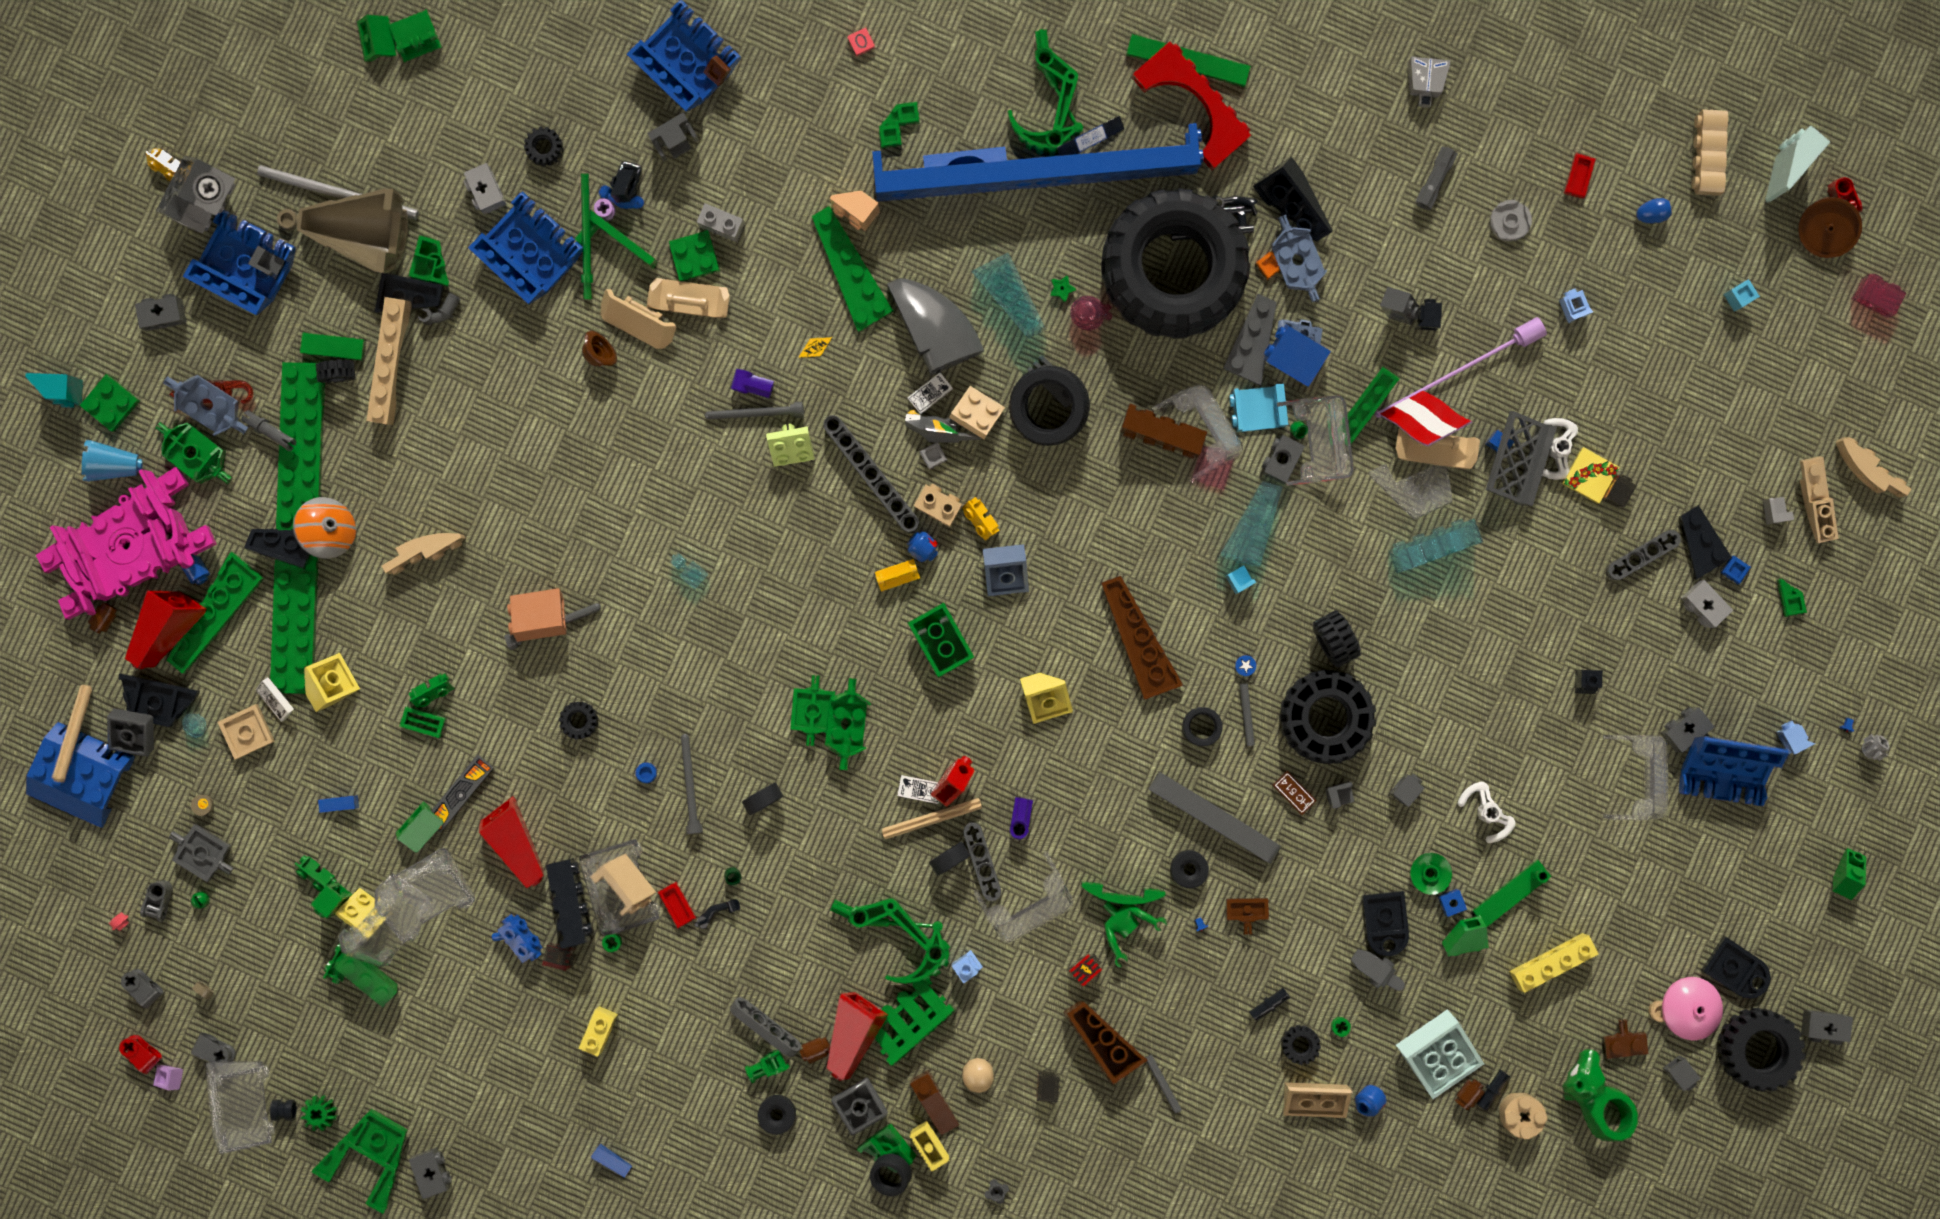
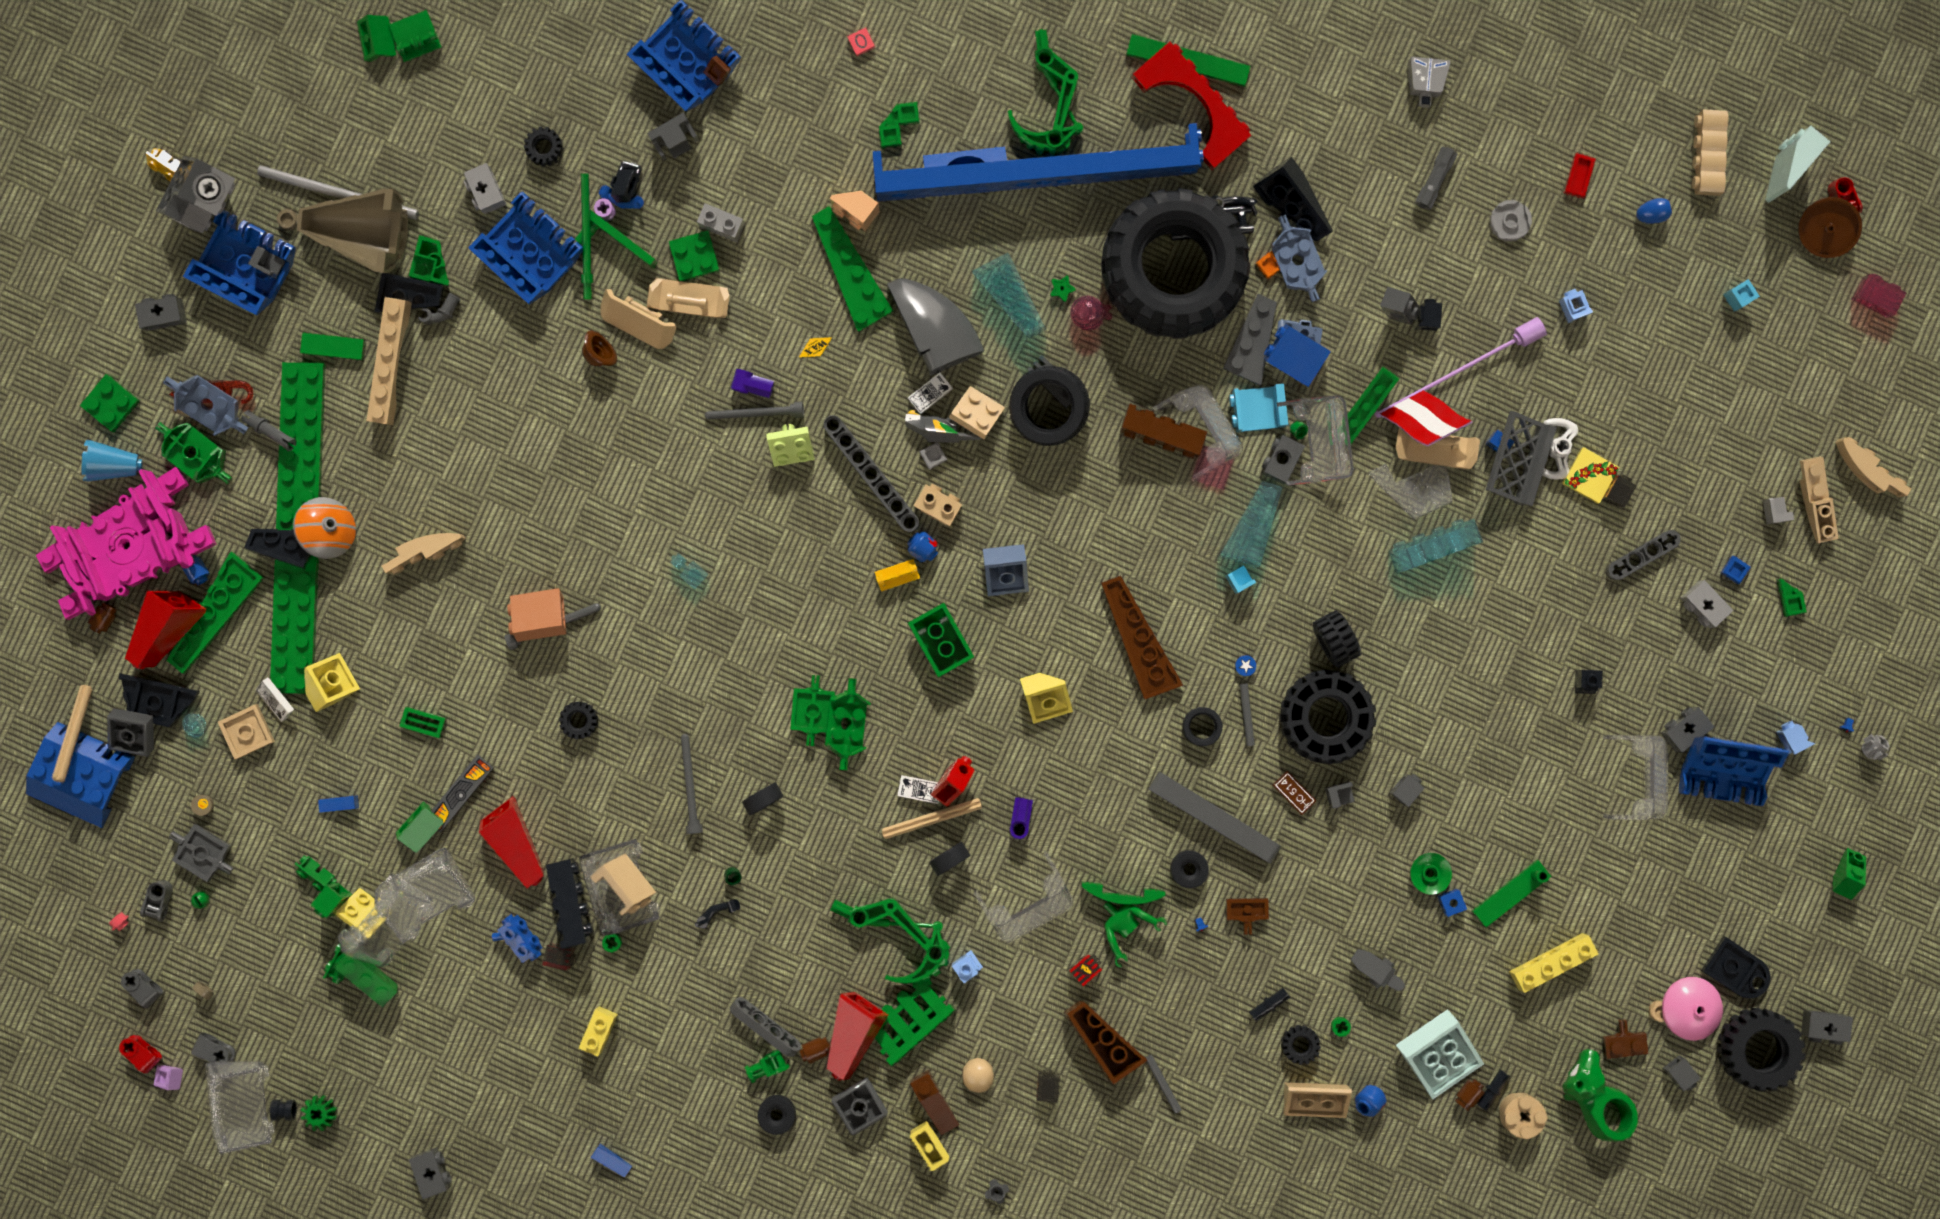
teal slope [25,373,83,408] -> none
green wing [311,1109,408,1214] -> none
black tyre [316,360,356,383] -> none
green hinge [409,673,455,708] -> none
blue tile [635,762,657,783] -> none
red tile [658,881,697,928] -> none
green slope [857,1123,916,1173] -> none
black tyre [869,1154,912,1197] -> none
yellow hinge [961,497,1000,541] -> none
dark grey beam [963,822,1001,901] -> none
sticker [1057,116,1125,156] -> none
black tile [1362,891,1409,956] -> none
green slope [1442,916,1489,957] -> none
white piece [1457,782,1516,843] -> none
black wing [1679,505,1732,580] -> none

